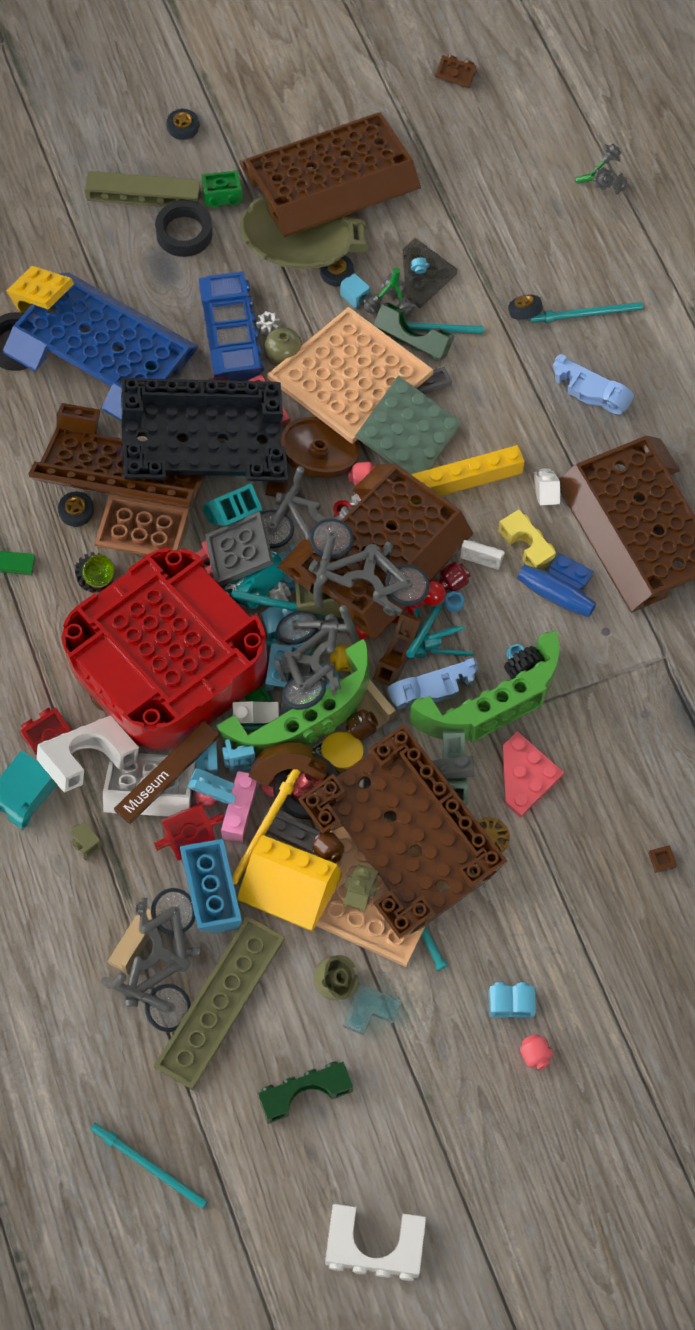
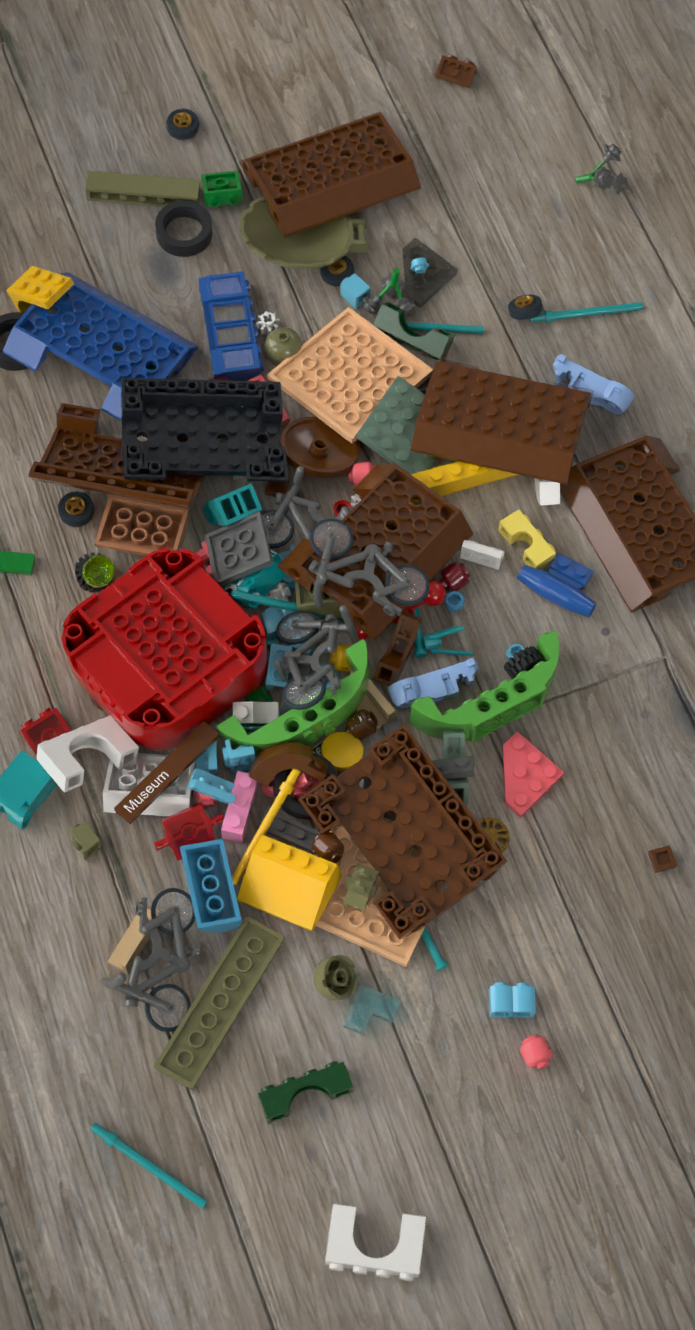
teal bar [406,601,444,658] -> none
none -> reddish brown slope [411,359,594,485]

